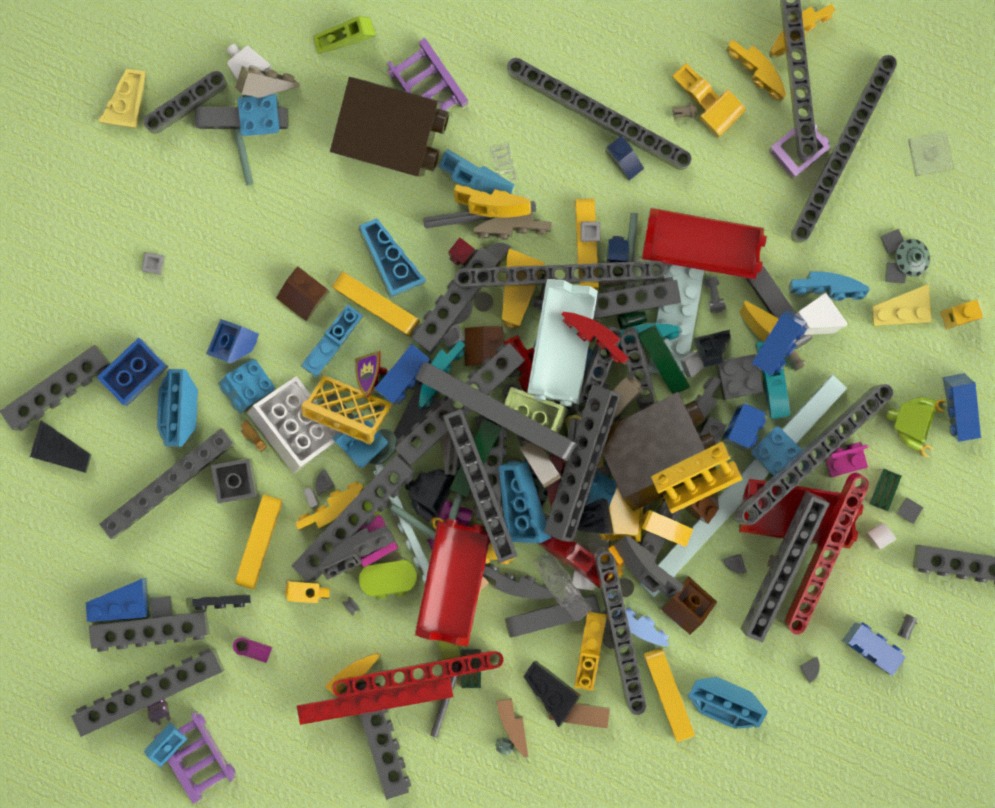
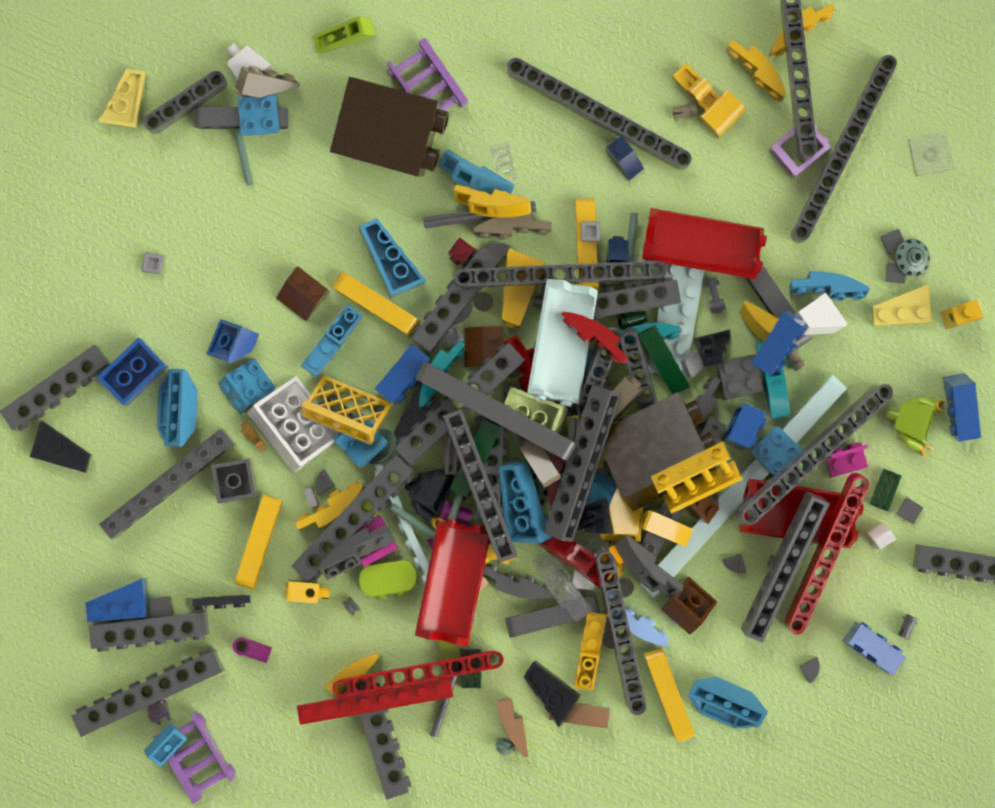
shield [355,351,387,398] -> none

